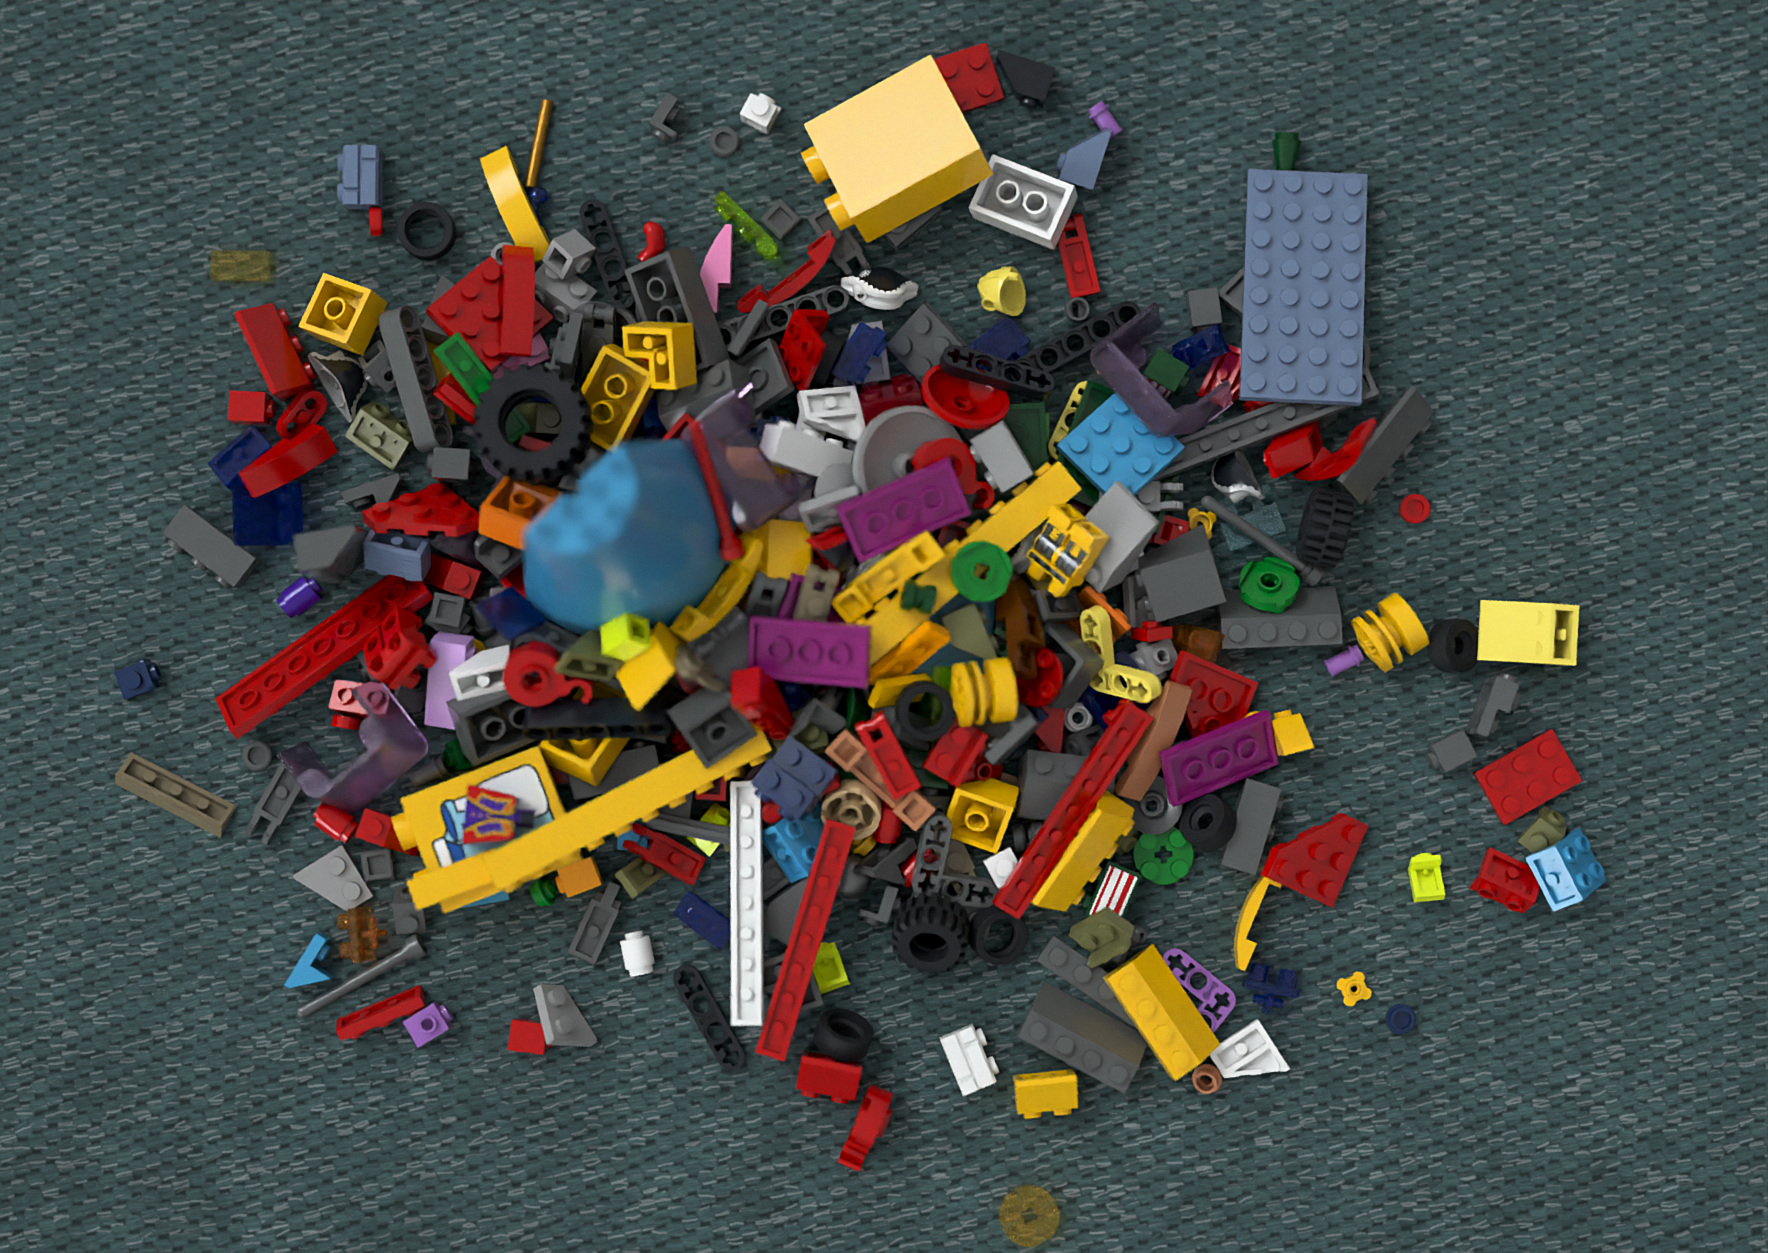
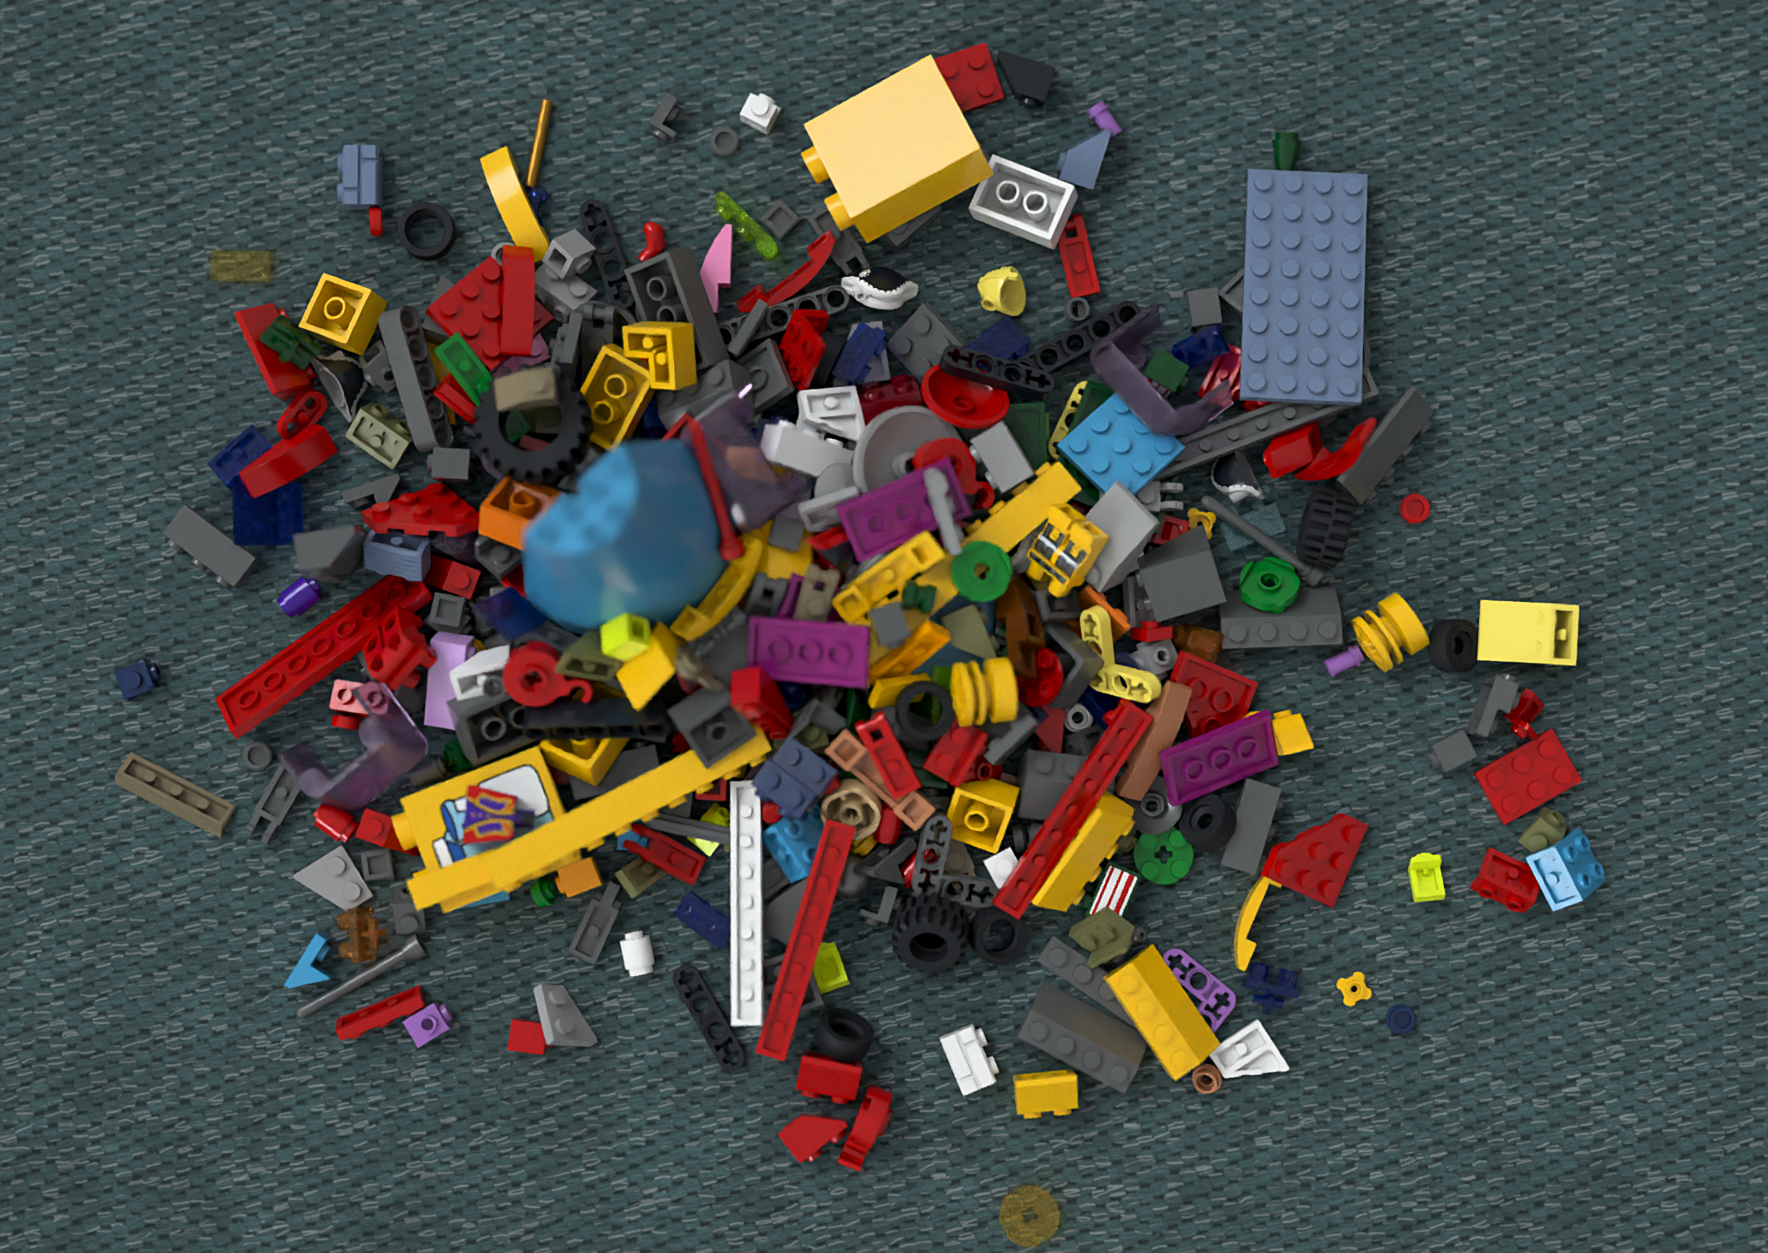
red brick [228,391,276,425] -> none
none -> dark green hips [259,315,322,370]
none -> dark grey hinge [482,675,506,701]
none -> dark tan slope [494,367,559,412]
none -> dark grey tile [767,514,805,553]
none -> red slope [778,1113,848,1163]
none -> dark grey brick [866,601,911,650]
none -> light grey hinge [923,467,964,556]
none -> red bracket [1504,688,1545,742]

